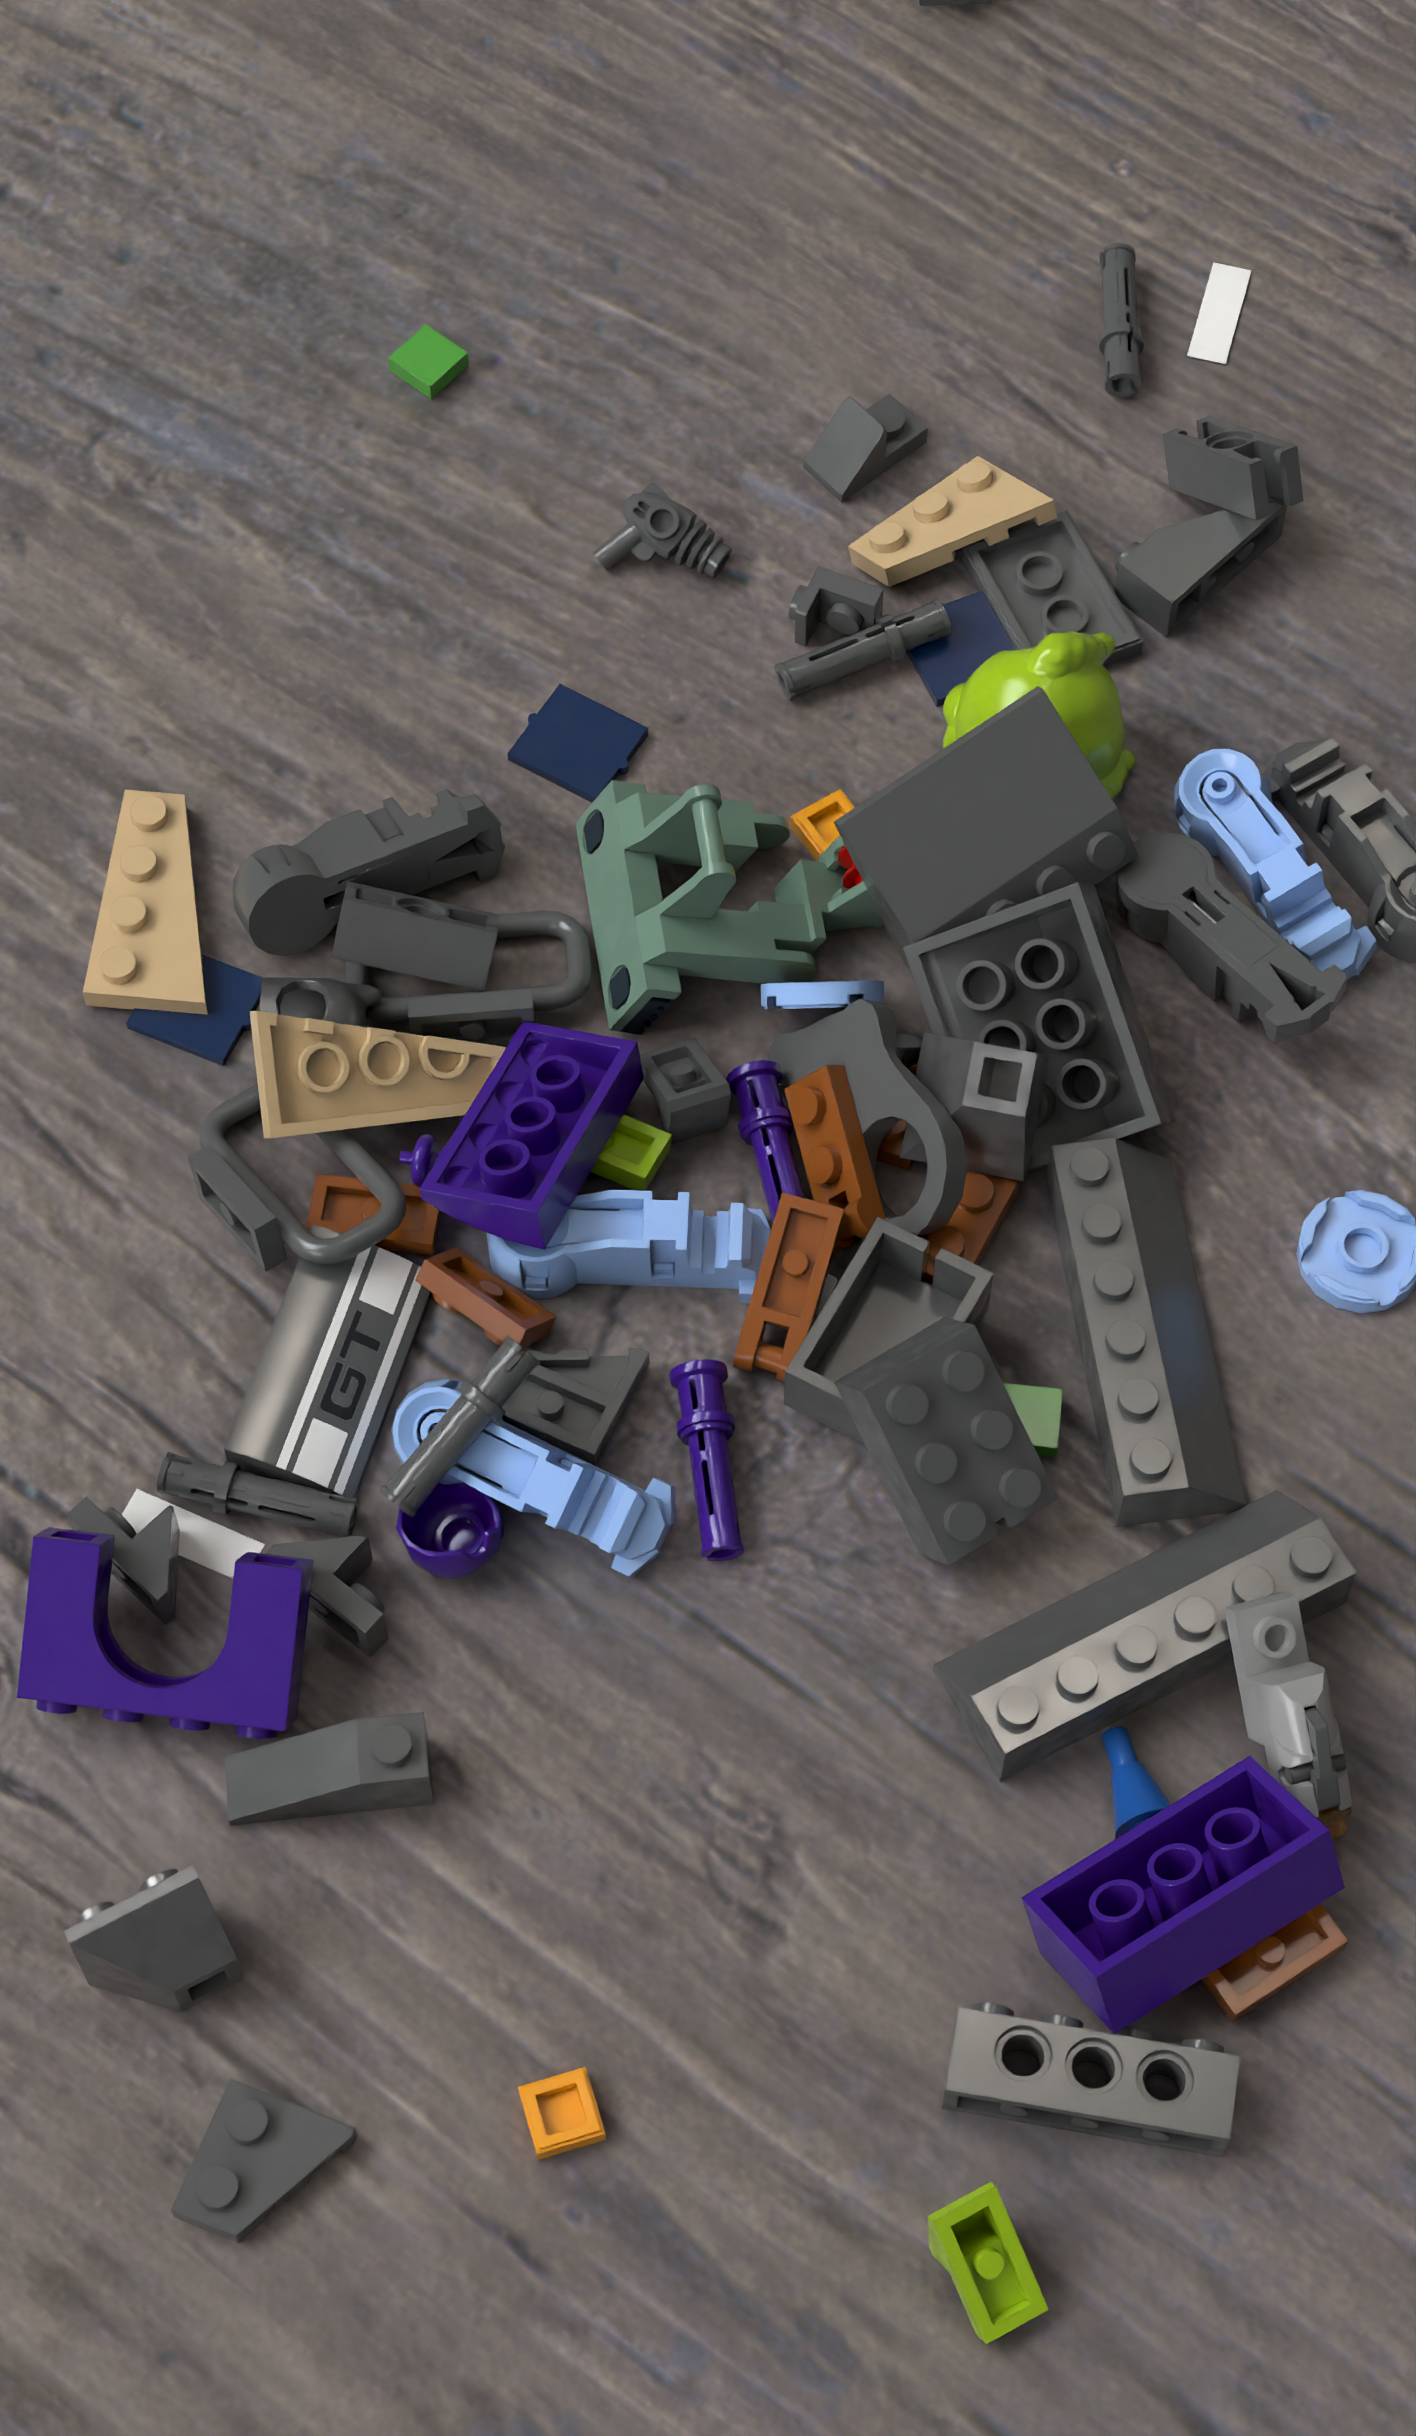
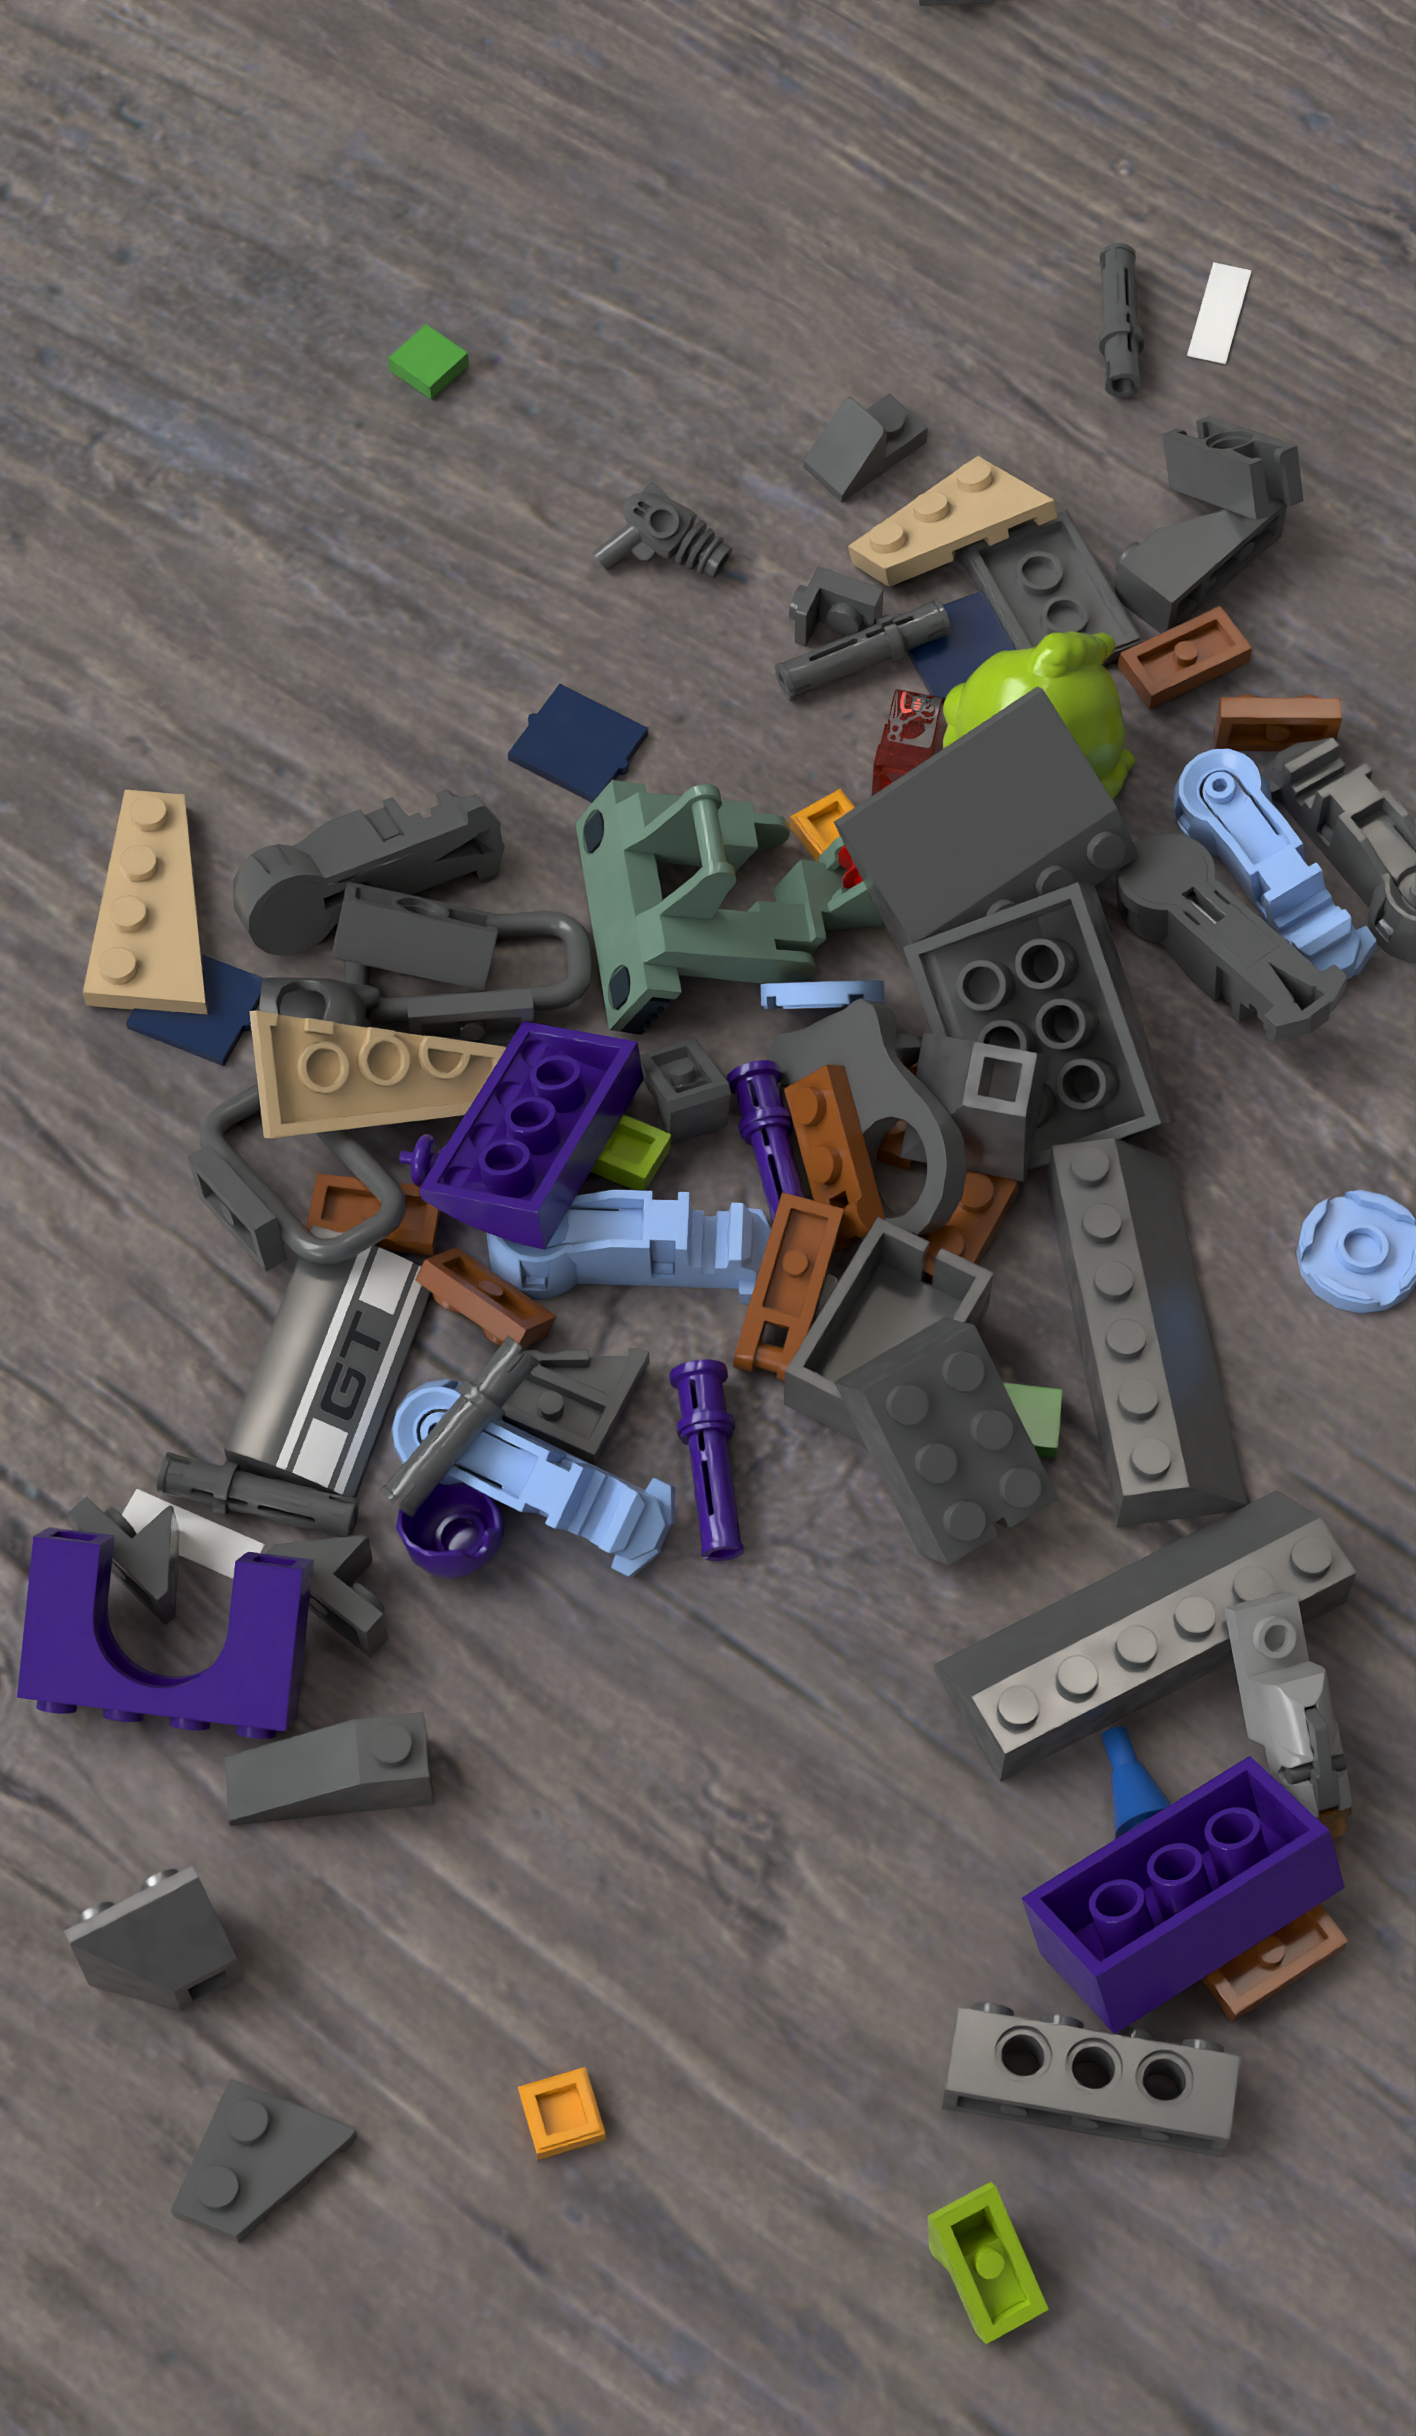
none -> clear red leg [872,689,944,796]
none -> dark orange plate [1118,606,1252,710]
none -> dark orange plate [1214,694,1342,752]

